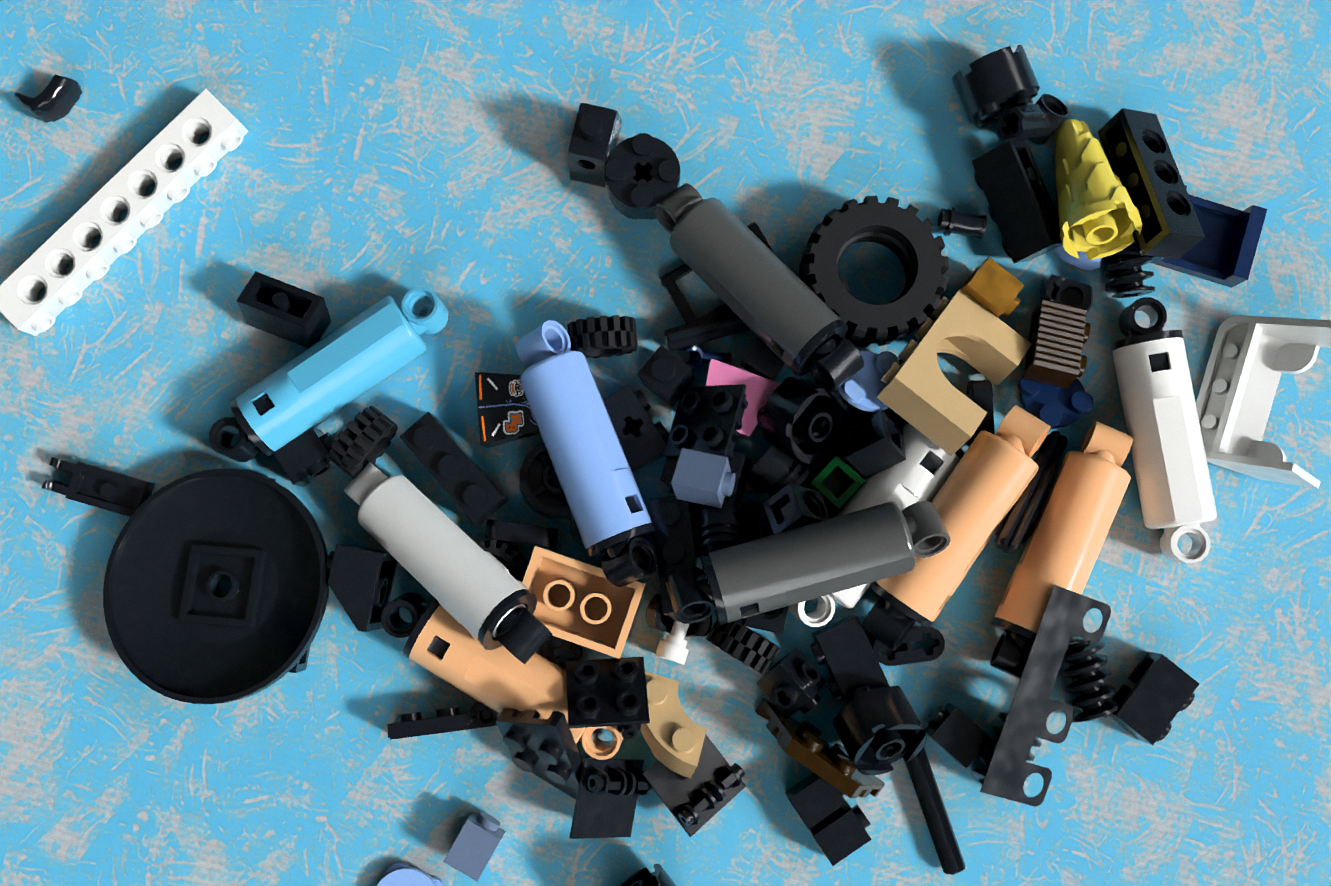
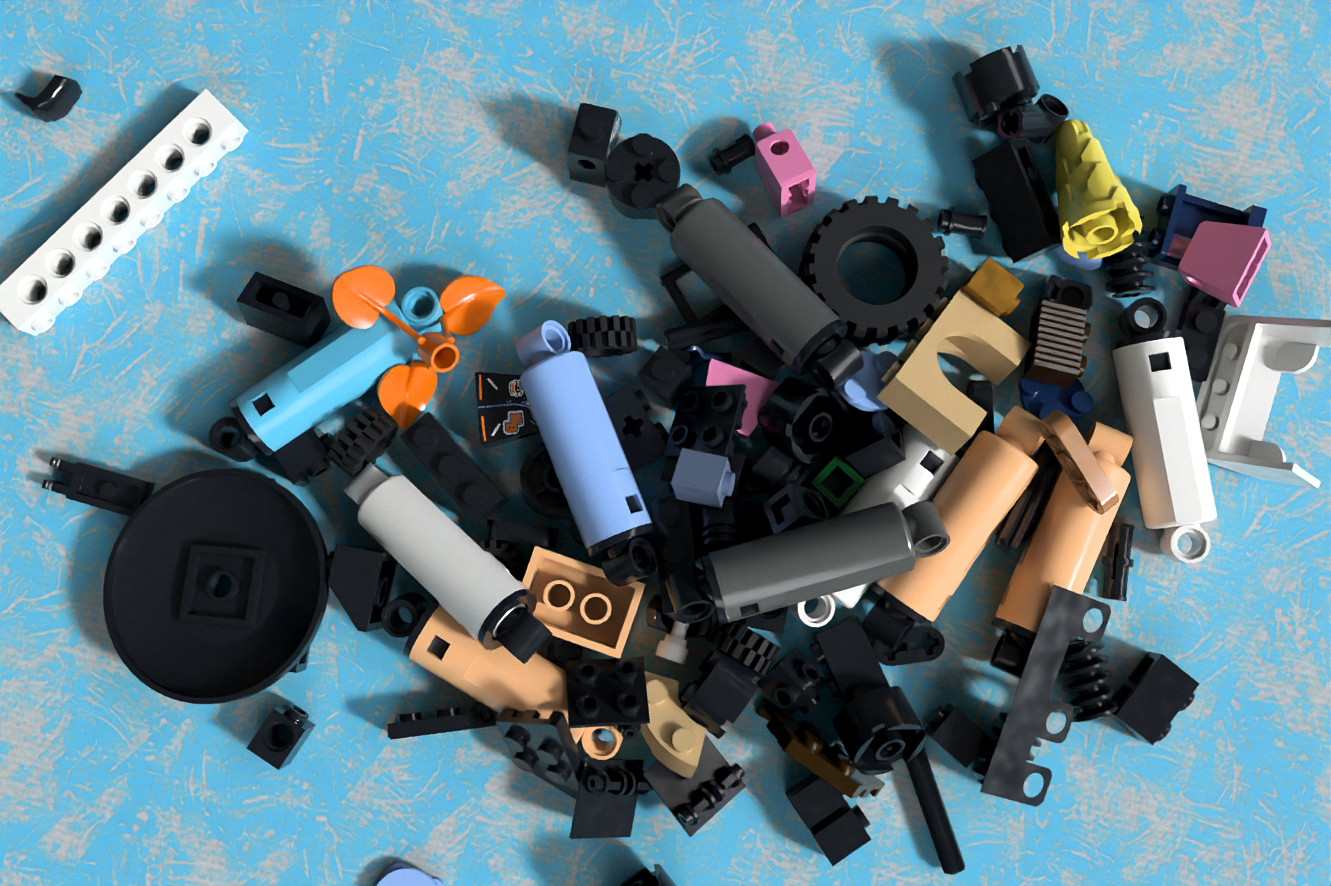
sand blue brick [443,812,506,881] -> none
black brick [1098,108,1205,259] -> none
none -> black brick [247,704,316,770]
none -> orange plant [331,265,506,430]
none -> black brick [678,647,763,739]
none -> black pin [708,133,755,176]
none -> bright pink torso [752,122,816,219]
none -> medium nougat beam [1038,410,1119,515]
none -> black pin [1101,523,1135,601]
none -> bright pink torso [1167,221,1272,308]
none -> black hinge [1177,286,1227,383]

